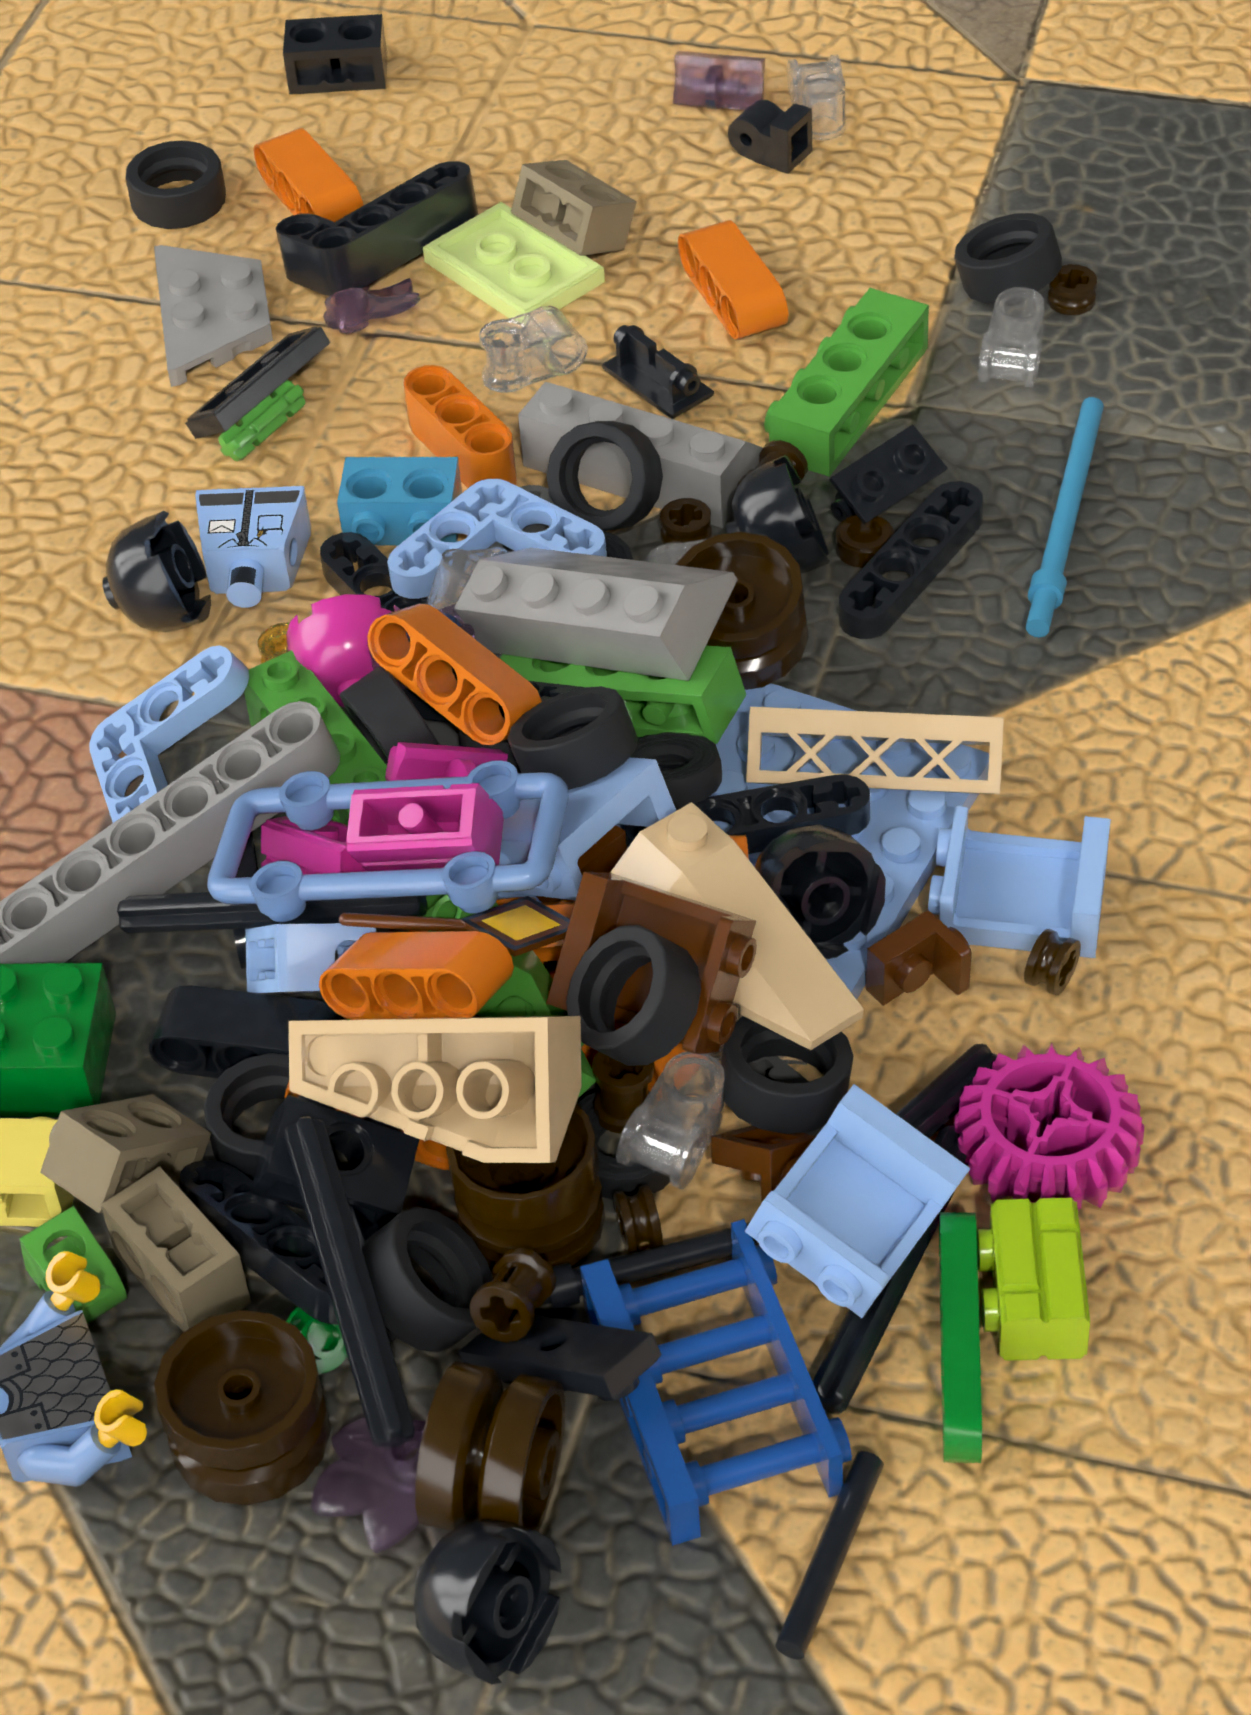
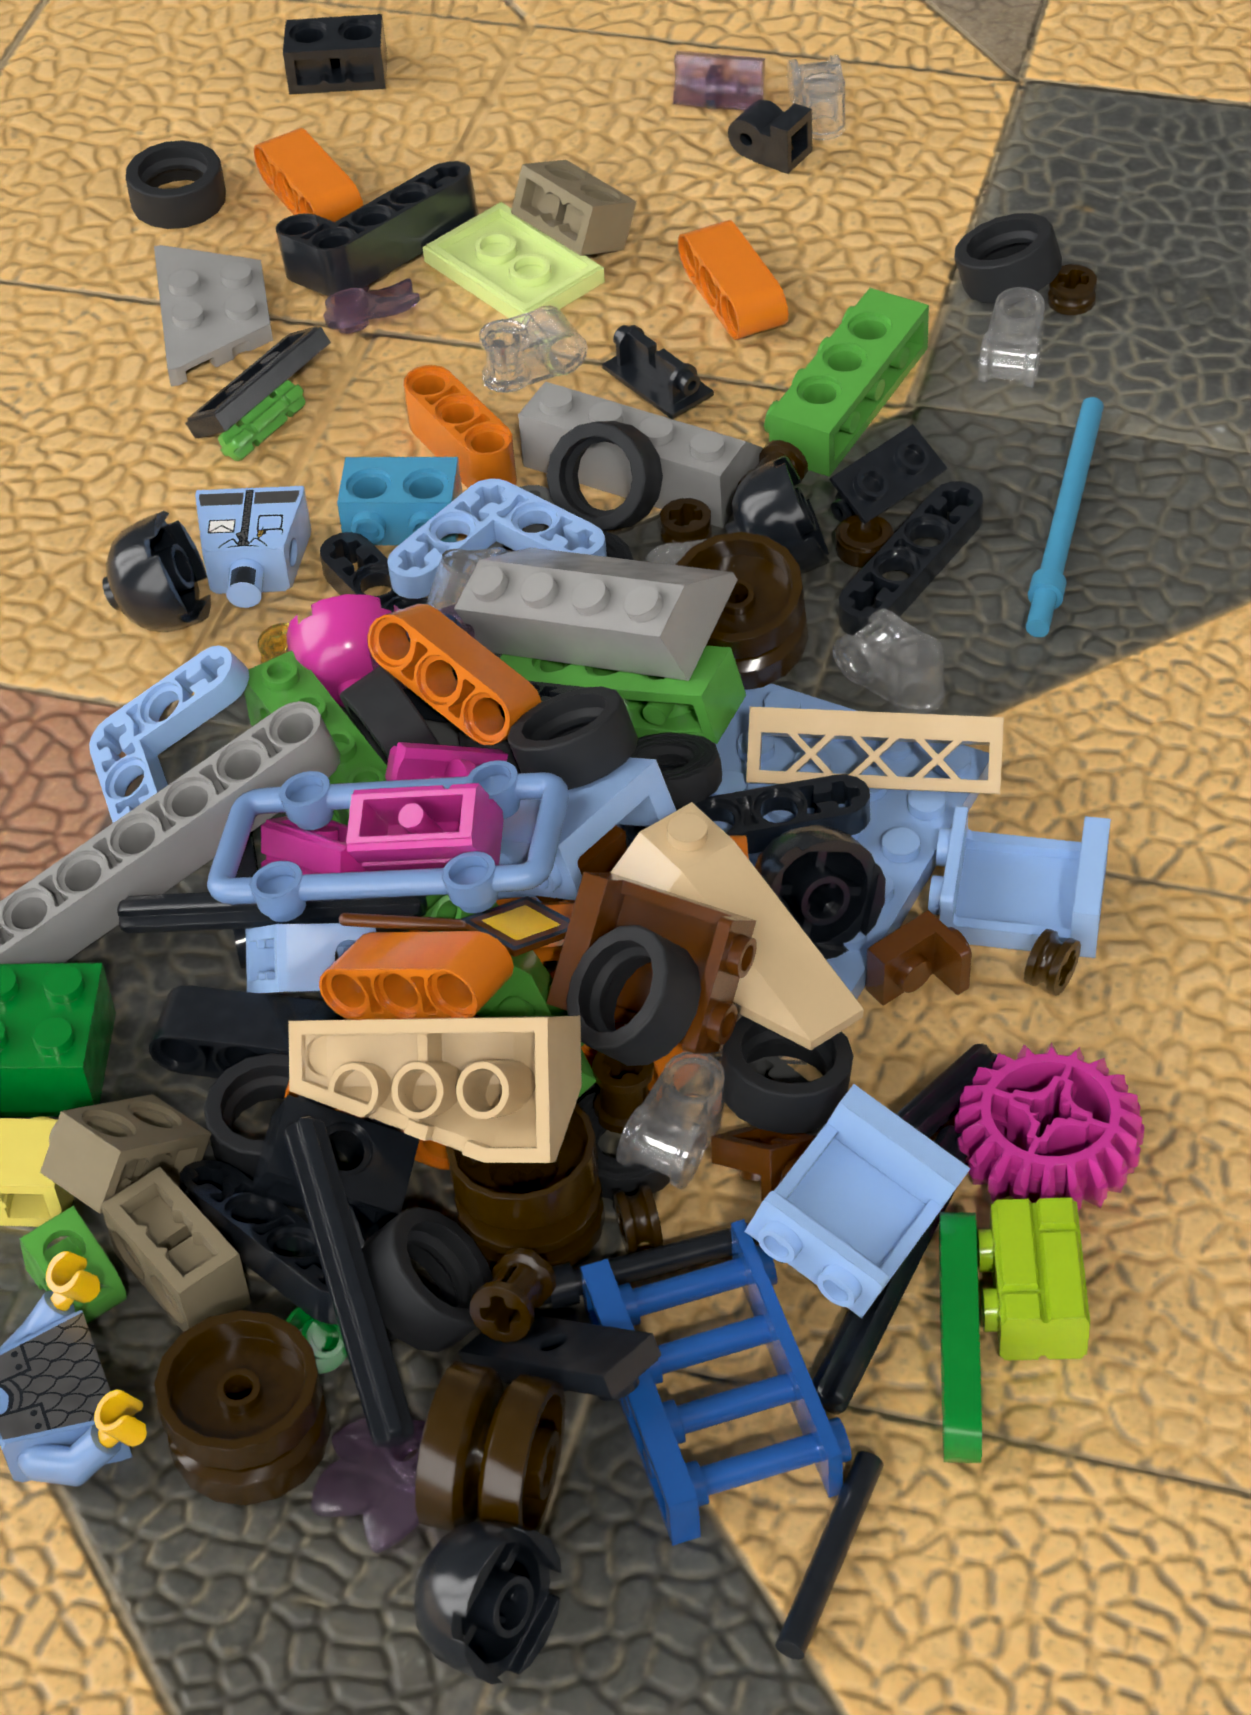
none -> clear piece [832,609,945,714]

